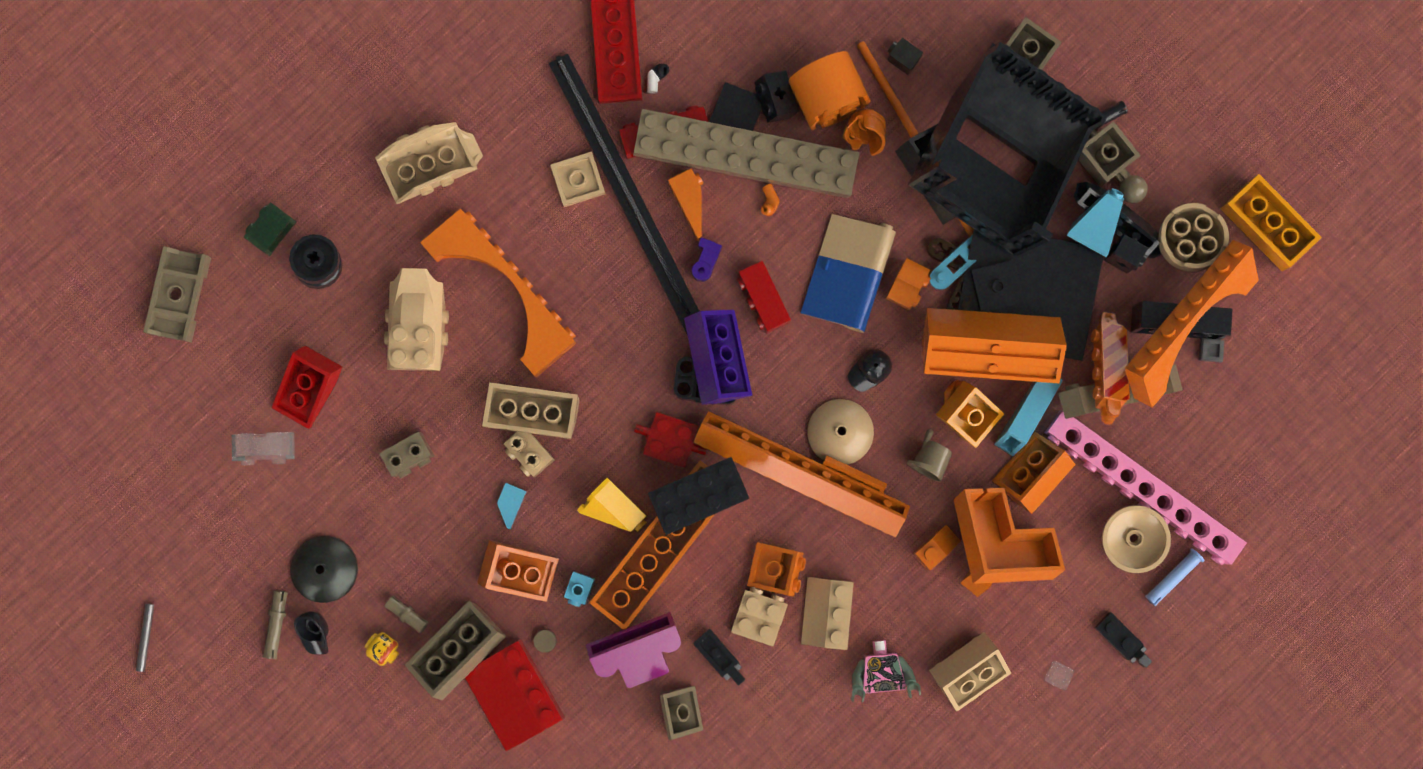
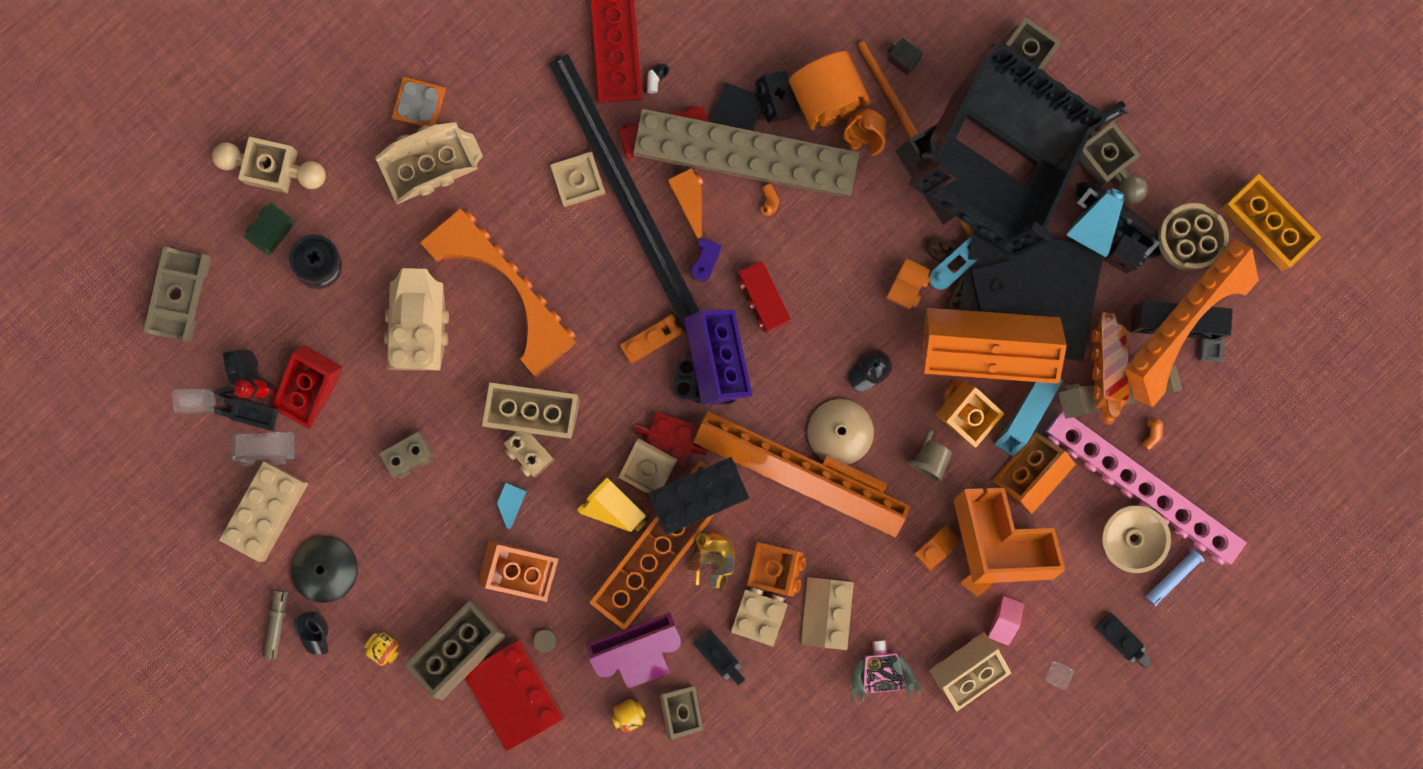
flat silver bar [136,604,155,672] -> none
dark tan pin [385,596,429,633] -> none
medium azure brick [564,571,595,607] -> none
door [801,214,896,333] -> none
none -> clear slope [172,389,216,415]
none -> tan brick [212,137,326,194]
none -> black piece [214,349,276,399]
none -> black hinge [215,395,279,431]
none -> tan brick [219,461,309,562]
none -> light grey piece [392,77,446,127]
none -> yellow head [611,699,646,733]
none -> tan plate [619,439,678,493]
none -> orange plate [620,314,684,364]
none -> pearl gold piece [687,532,735,591]
none -> bright pink slope [988,596,1024,646]
none -> orange arm [1141,417,1163,451]

